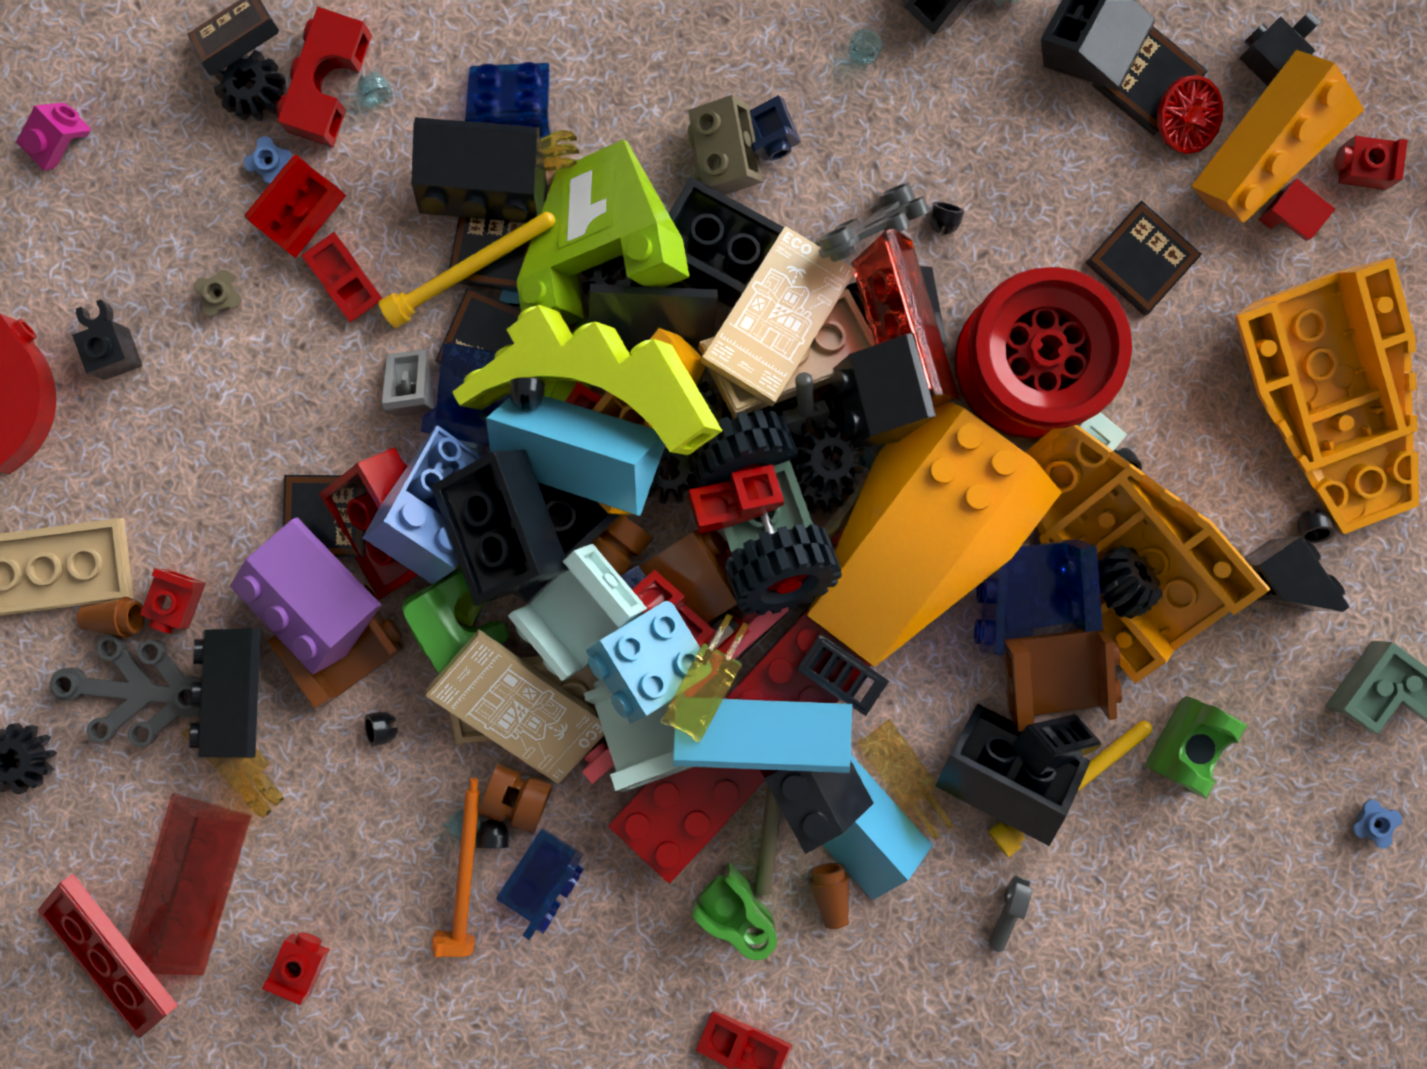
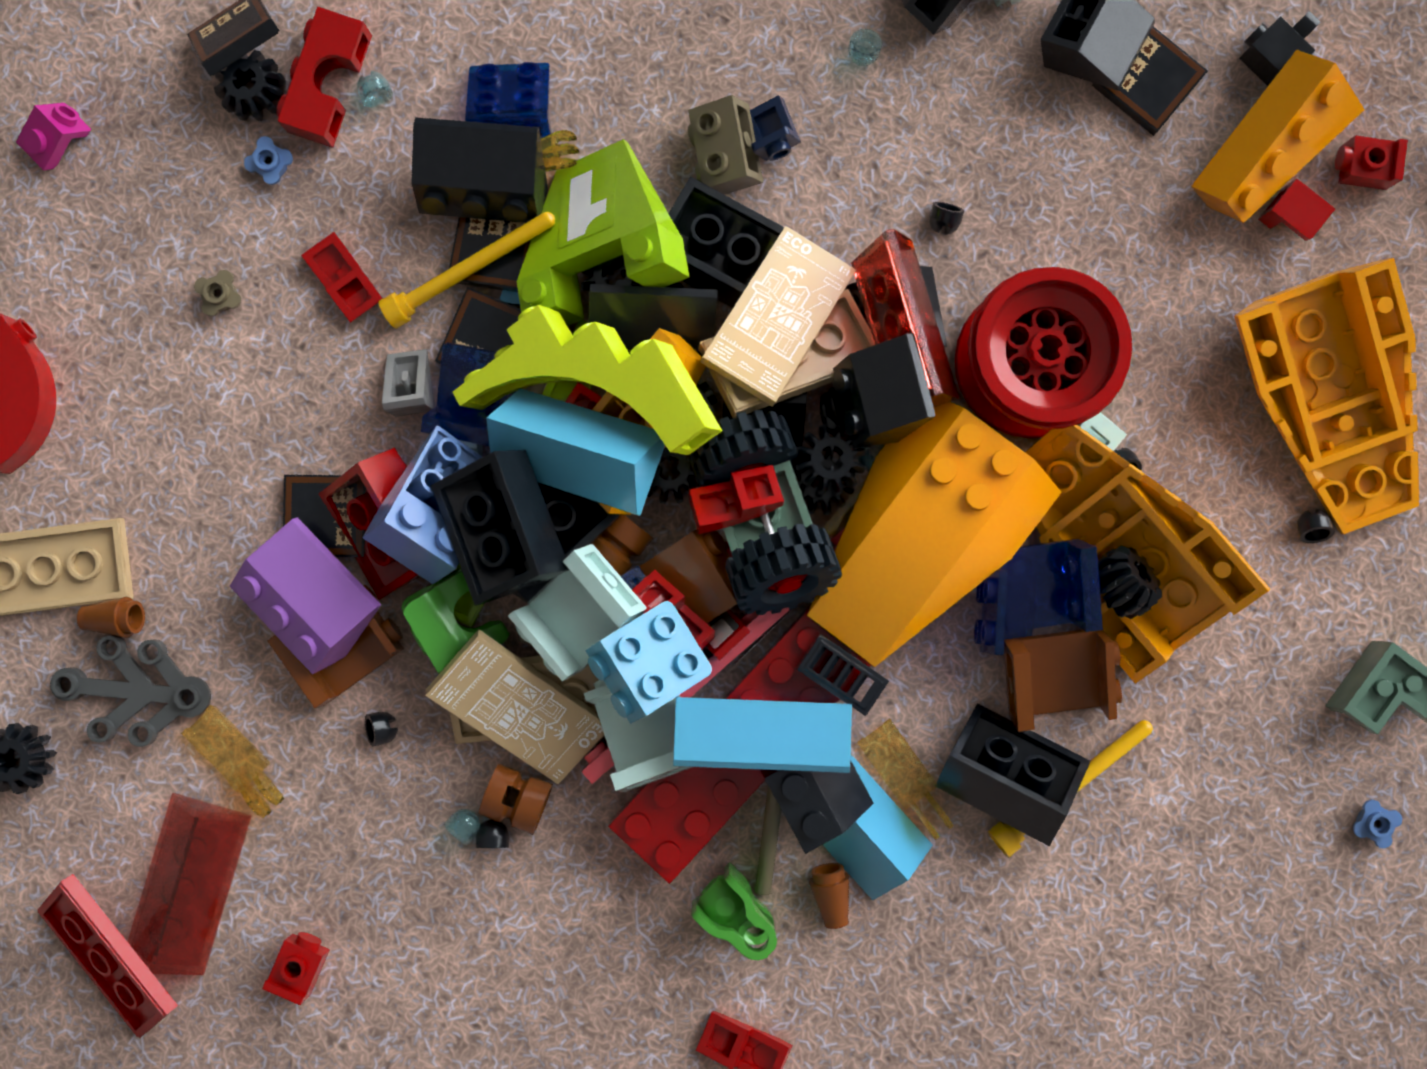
black brick [72,299,143,380] -> none
red brick [140,568,206,634] -> none
black slope [189,628,261,758] -> none
red bracket [244,155,347,258] -> none
orange piece [431,778,480,957] -> none
clear blue bracket [496,827,584,940] -> none
black hinge [510,377,544,410] -> none
clear yellow arm [661,613,749,743] -> none
dark grey bar [781,372,830,438] -> none
dark grey plant [815,182,930,262] -> none
dark grey bar [989,876,1033,952] -> none
black slope [1012,714,1102,776] -> none
tile [1085,200,1202,316] -> none
bright green piece [1146,696,1248,799] -> none
red wheel [1157,75,1223,154] -> none
black slope [1244,536,1350,612] -> none

